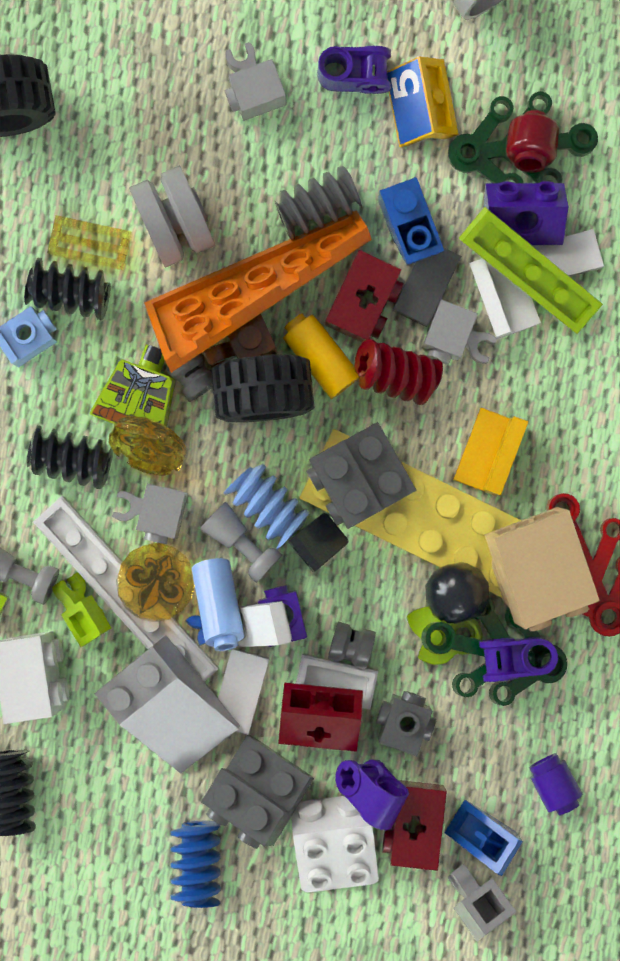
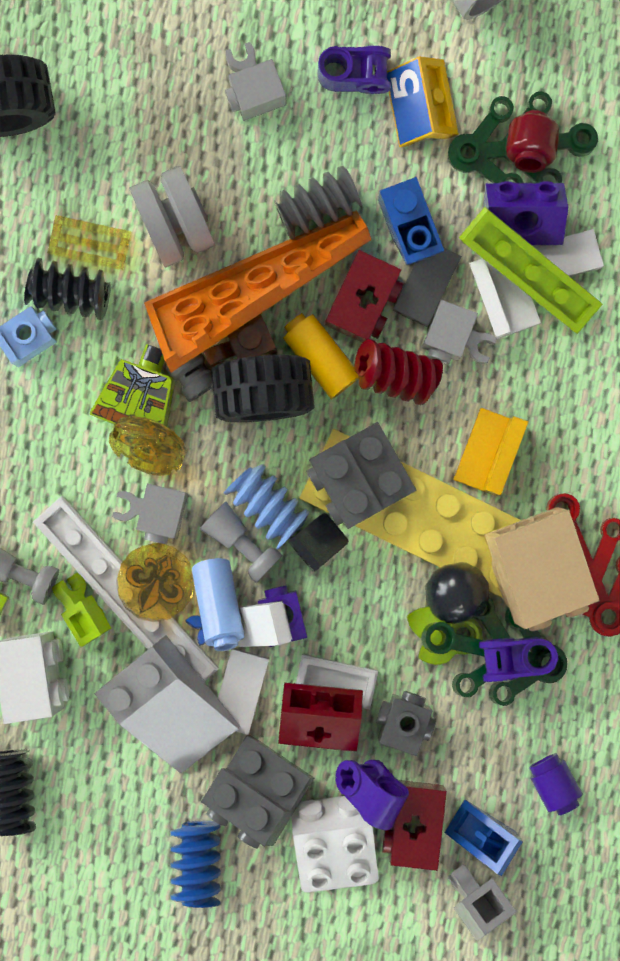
black piece [27,425,114,489] -> none
dark grey wheel [328,621,376,669] -> none

